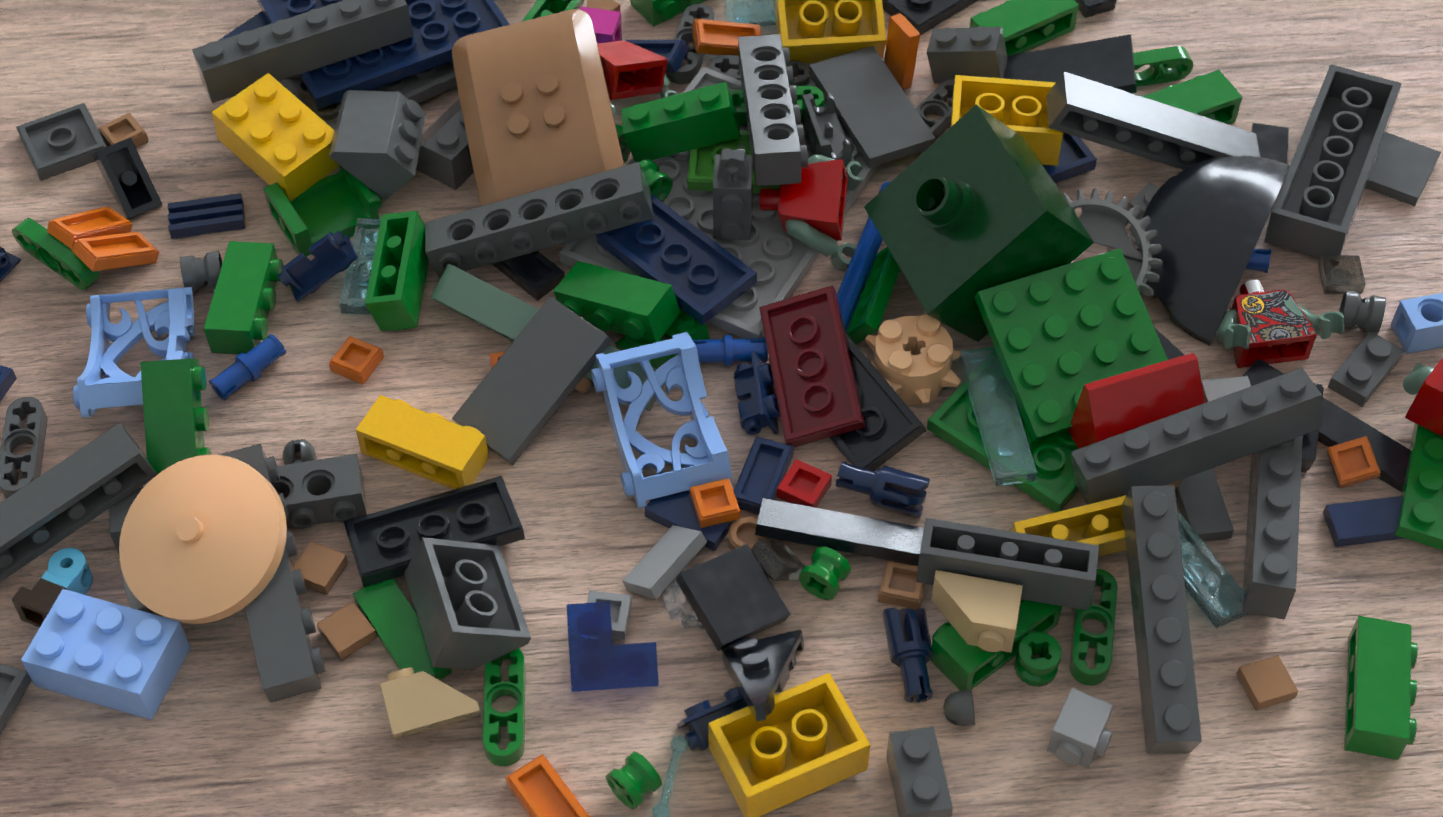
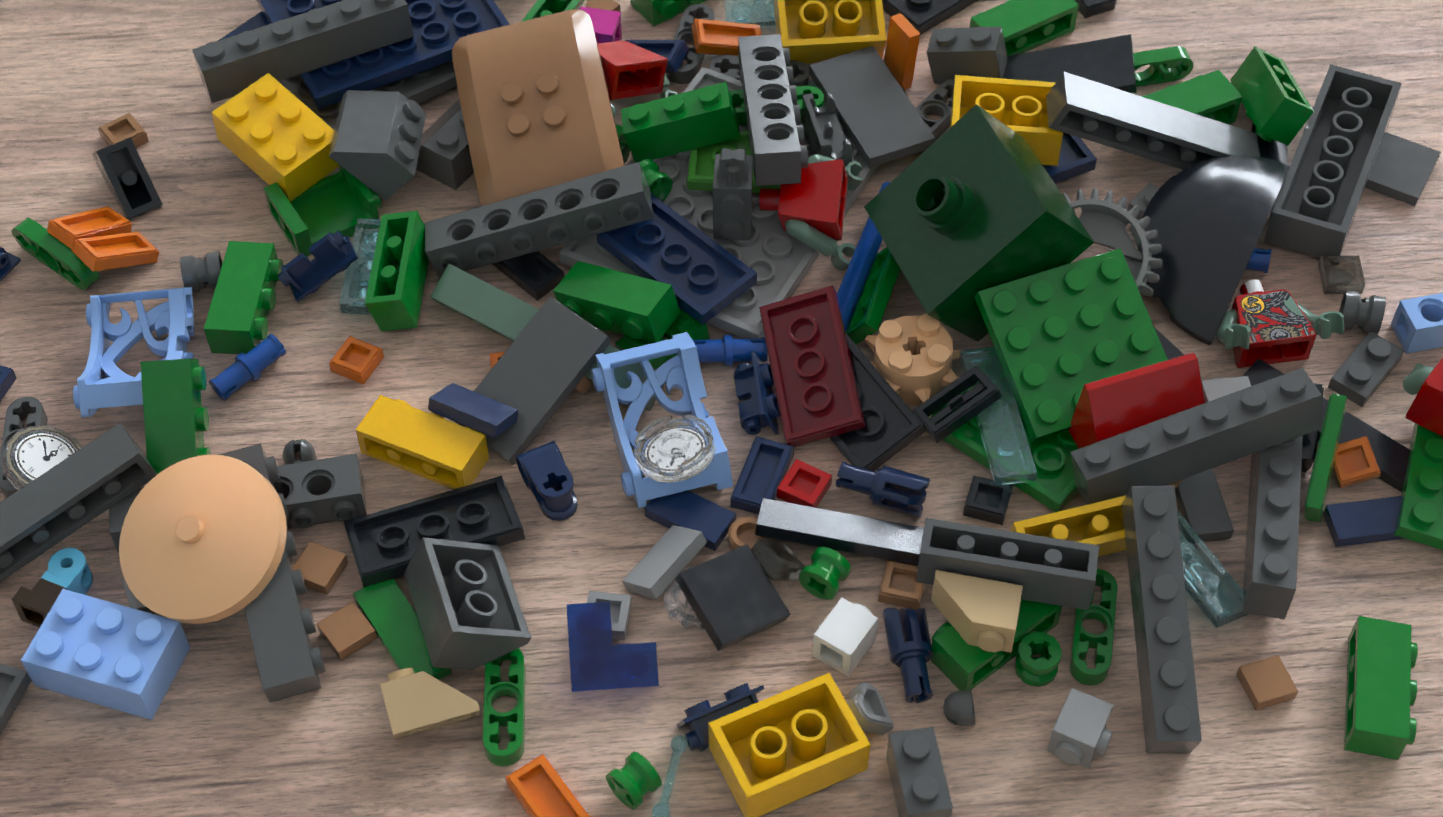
dark grey tile [16,103,106,181] -> none
dark blue tile [168,193,245,239] -> none
orange tile [690,478,740,528] -> none
black wing [721,629,804,722] -> none
none -> tile [3,425,83,490]
none -> dark blue tile [428,383,518,438]
none -> dark blue piece [516,441,578,521]
none -> clear tile [634,414,716,483]
none -> white brick [812,598,878,677]
none -> light grey tile [847,682,894,736]
none -> black tile [912,365,1002,443]
none -> black tile [963,475,1013,525]
none -> green brick [1230,46,1314,146]
none -> green tile [1304,393,1347,523]

